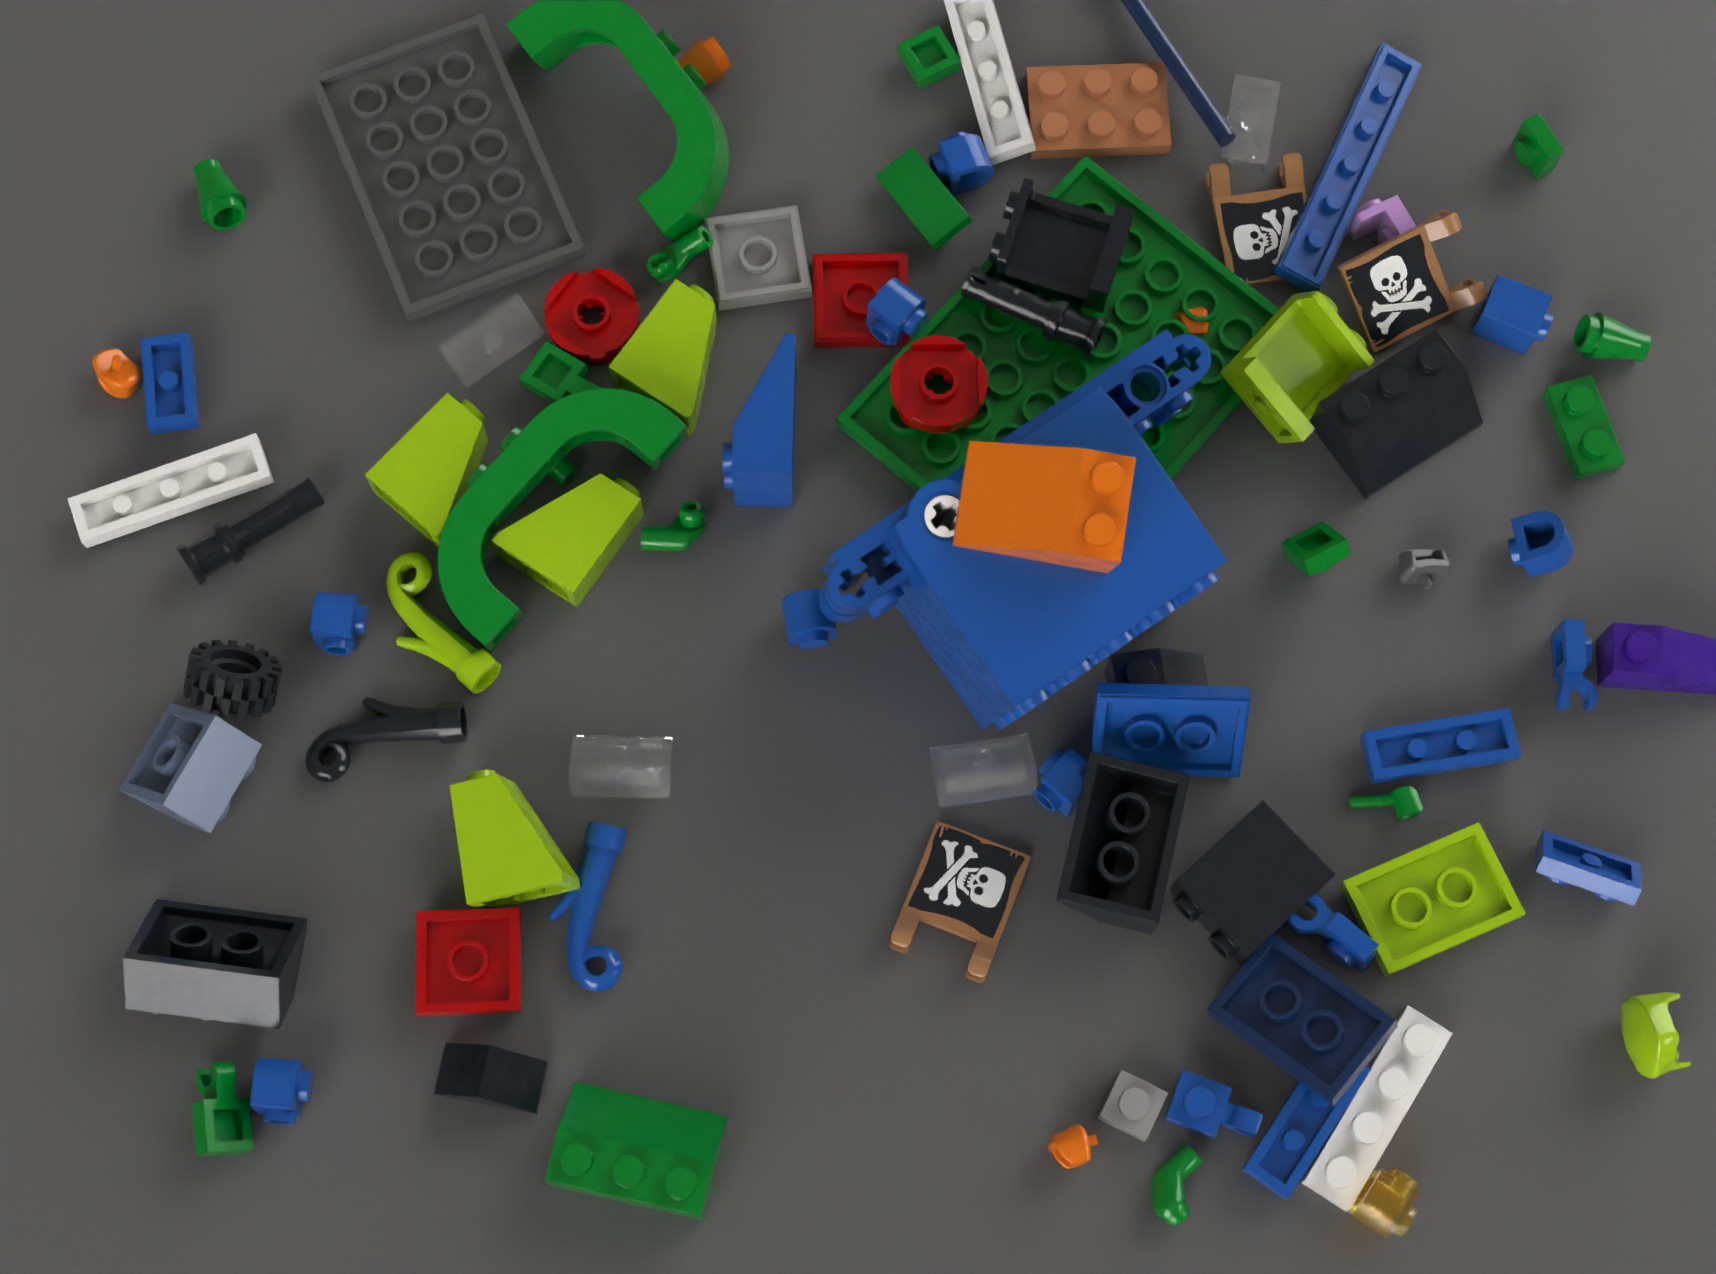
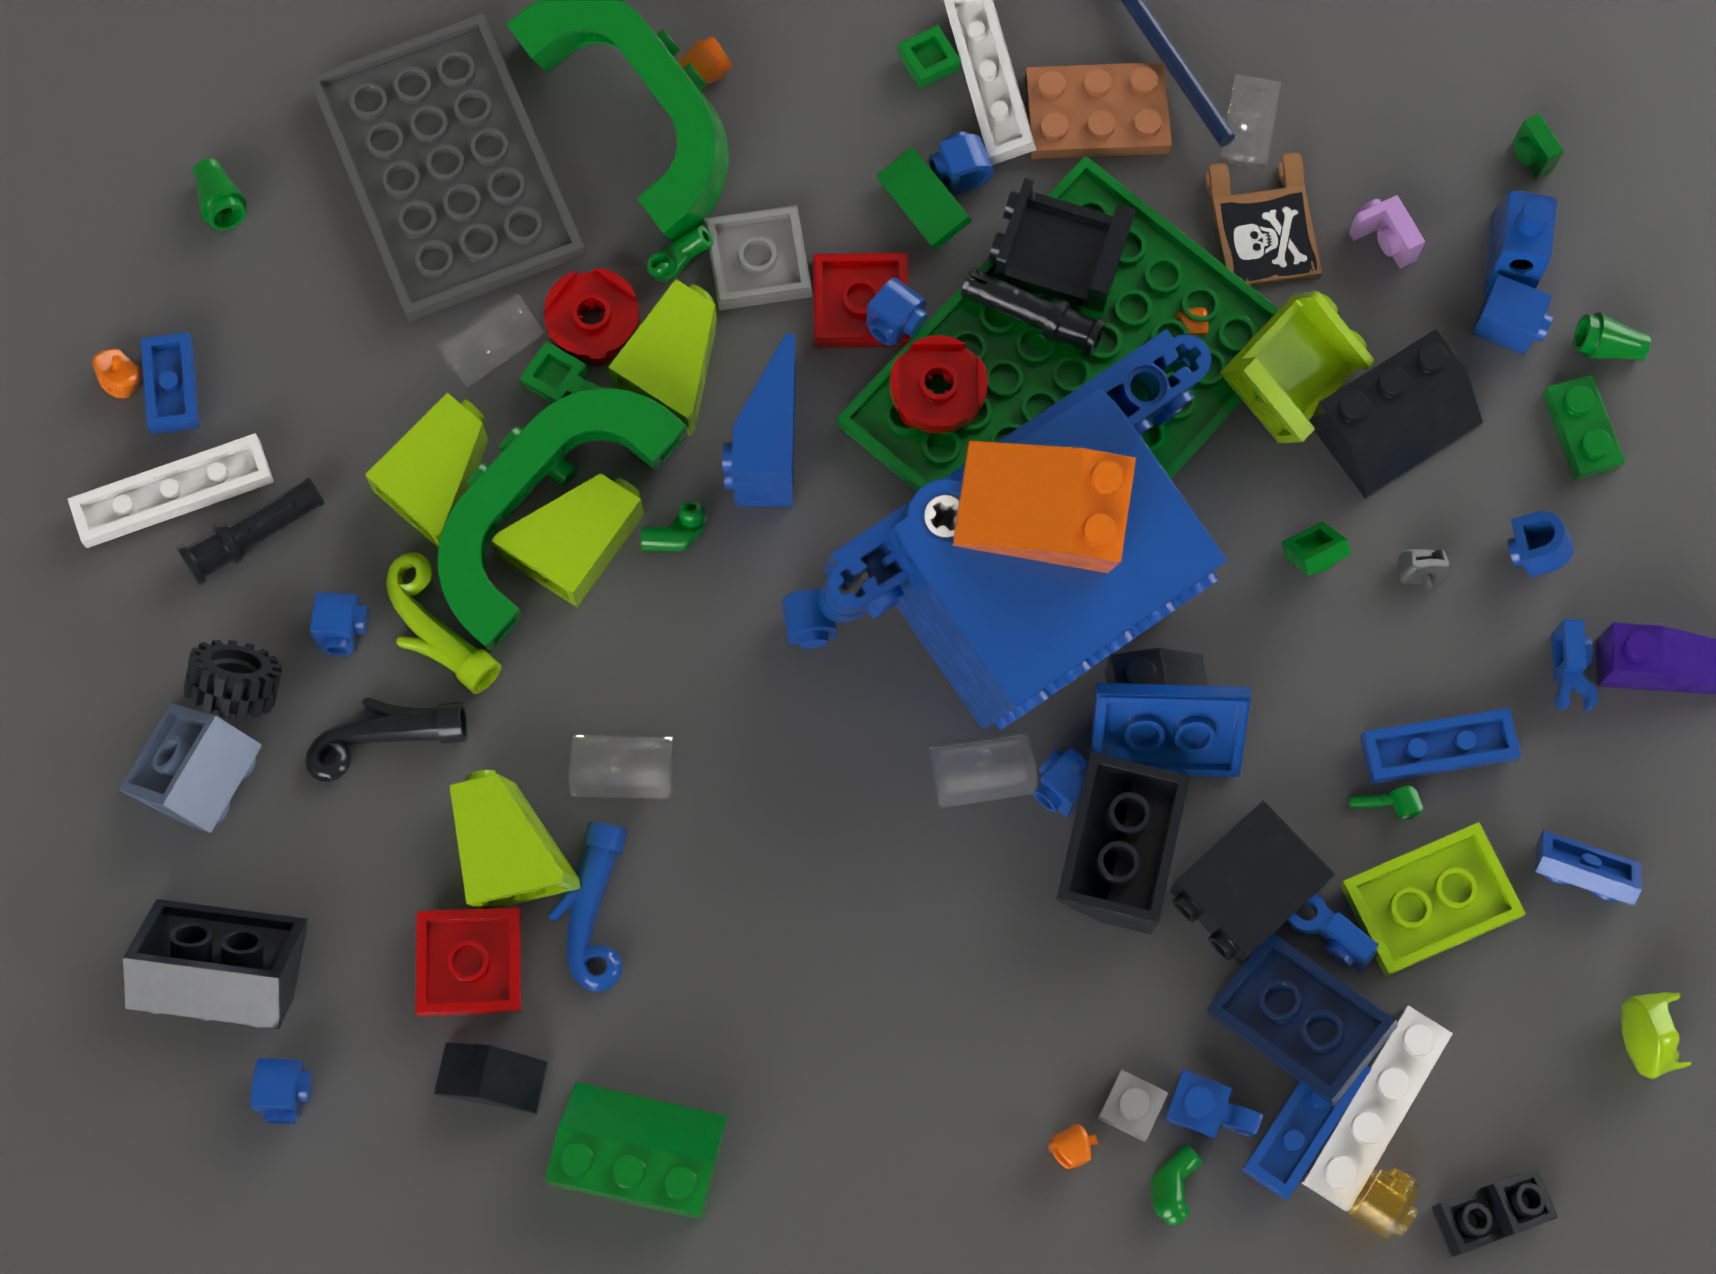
green plate [192,1062,254,1156] -> none
flag [889,820,1031,983] -> none
blue tile [1272,42,1422,292] -> none
flag [1337,210,1488,353] -> none
none -> black slope [1431,1167,1559,1257]
none -> blue torso [1483,190,1557,293]

